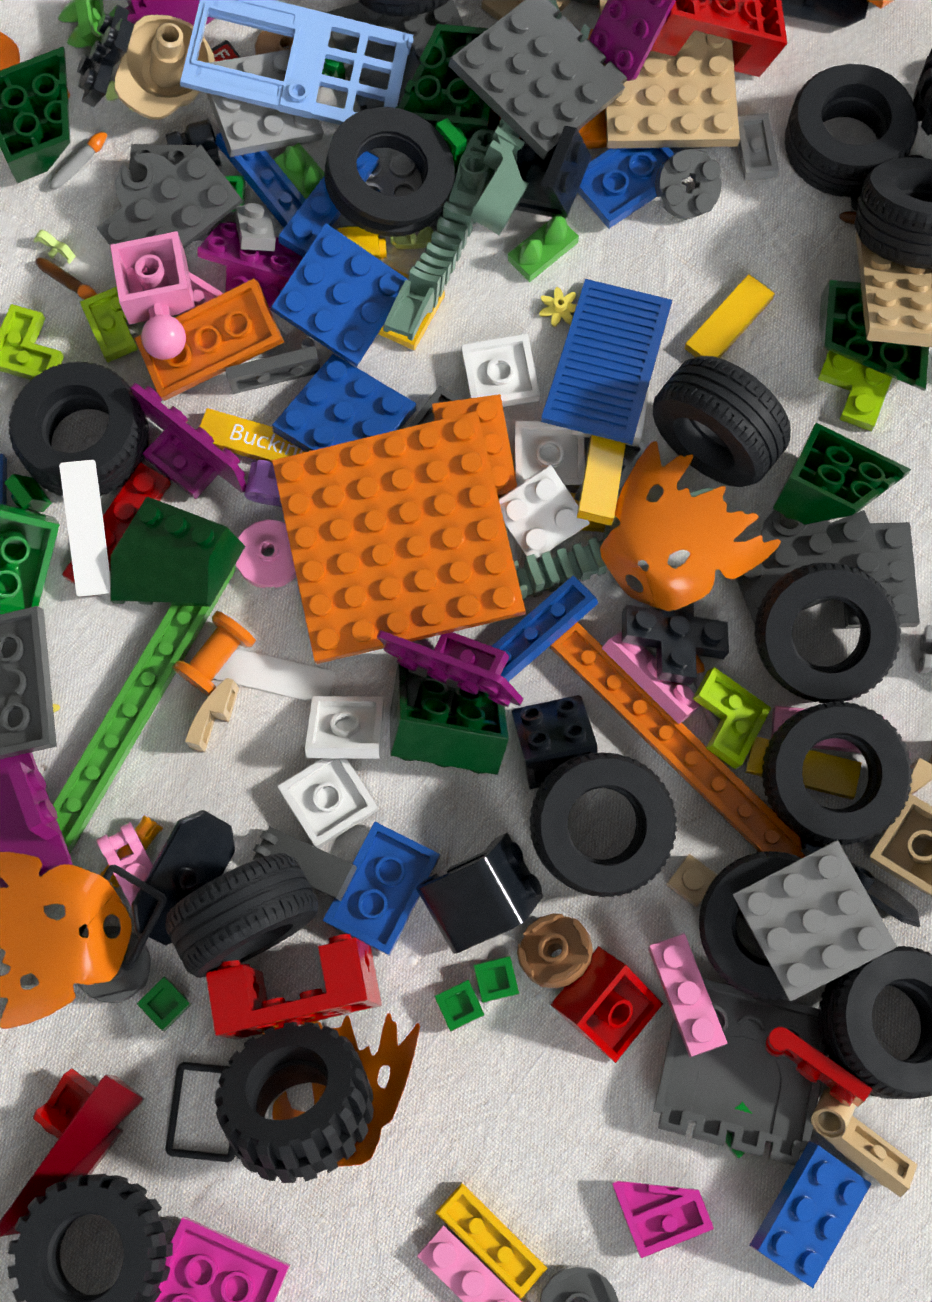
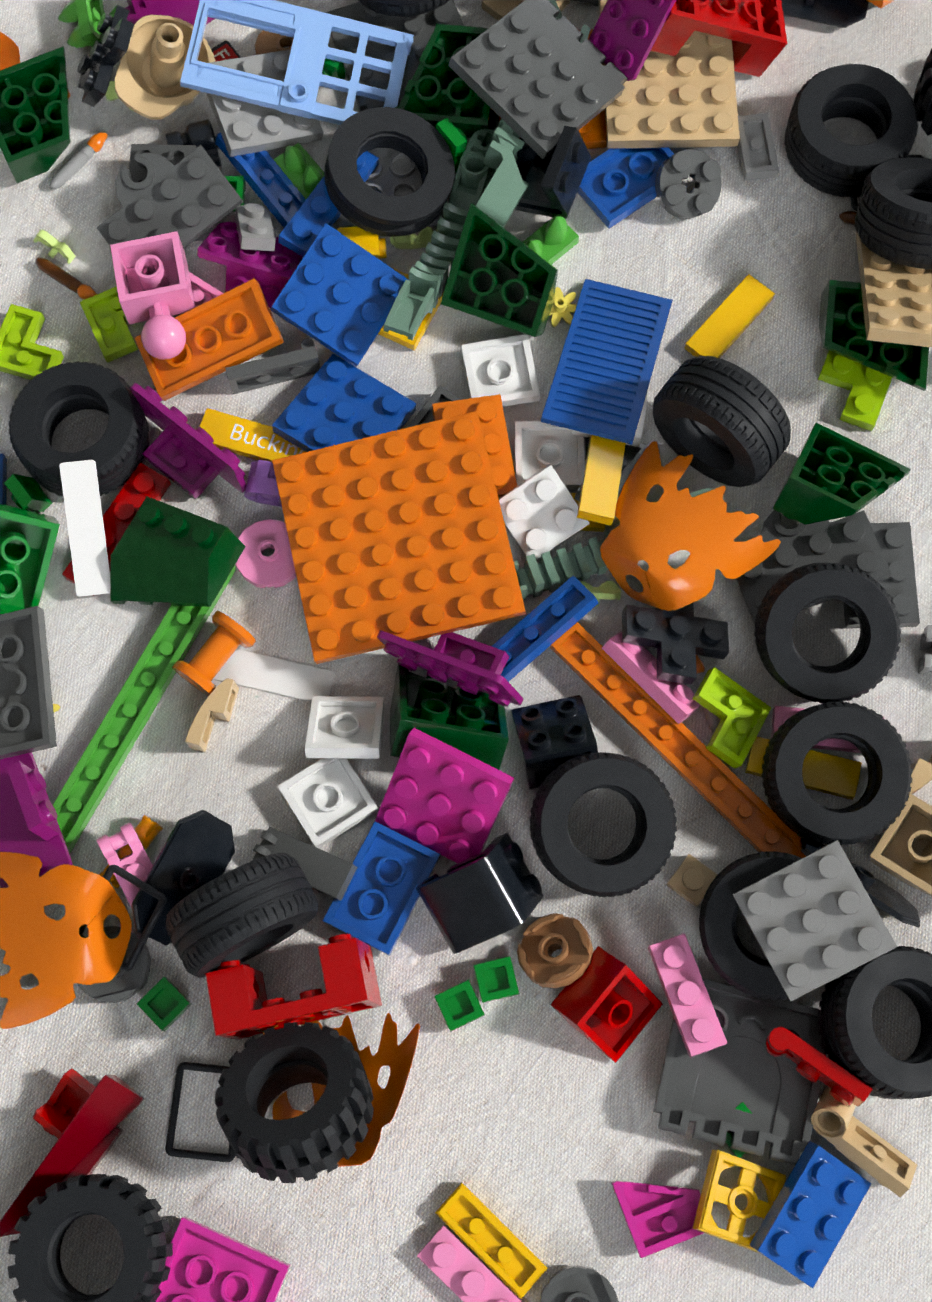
none -> dark pink plate [375,728,514,863]
none -> dark green wedge [441,203,558,337]
none -> yellowish green piece [580,581,621,606]
none -> yellow piece [693,1150,786,1254]

